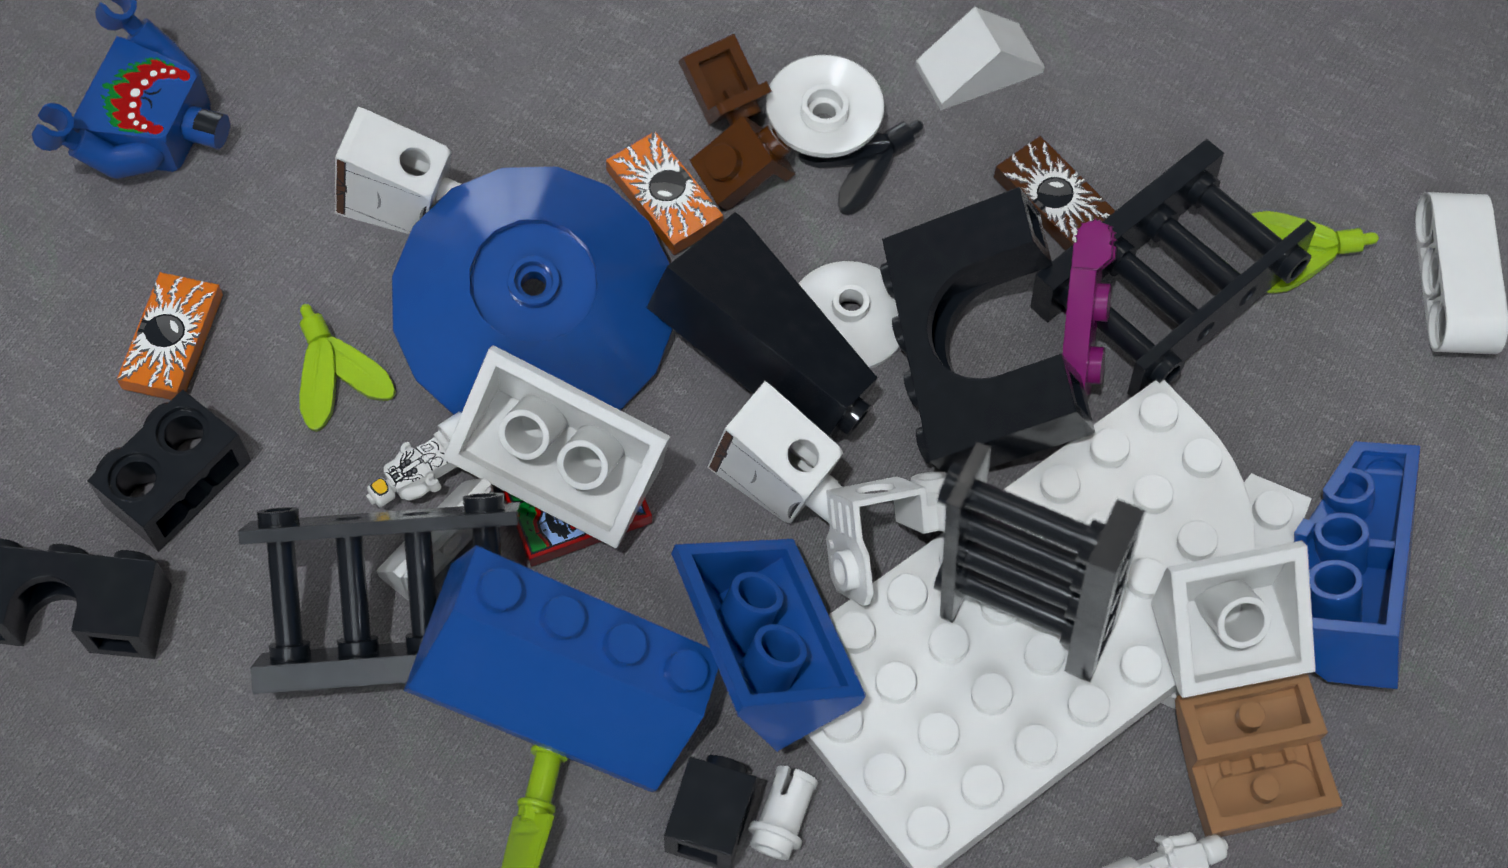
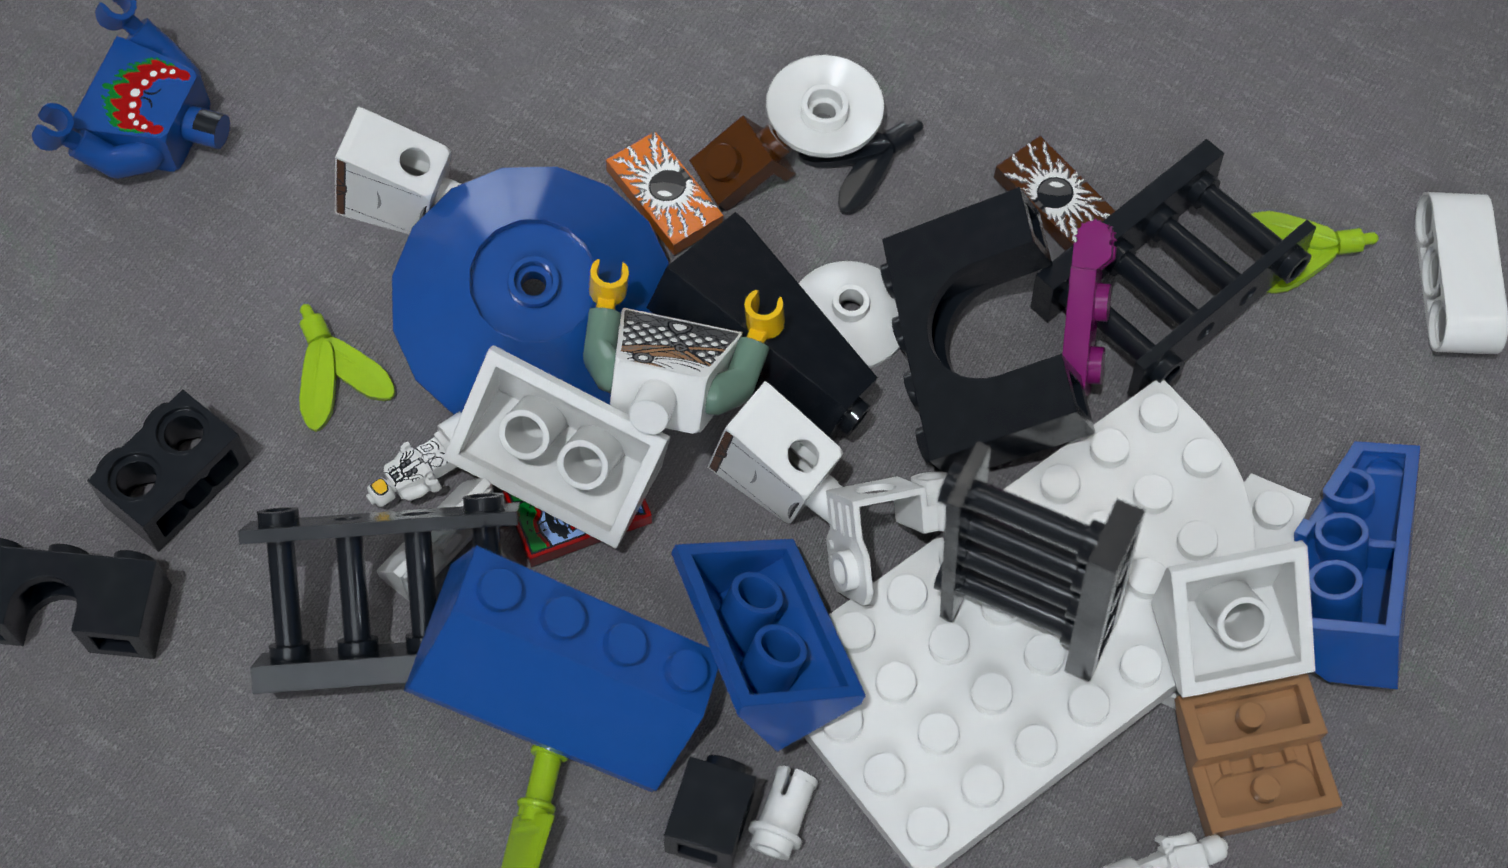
tile [117,272,223,400] -> none
reddish brown bracket [678,34,772,126] -> none
white slope [915,7,1045,111] -> none
none -> torso [583,259,785,435]

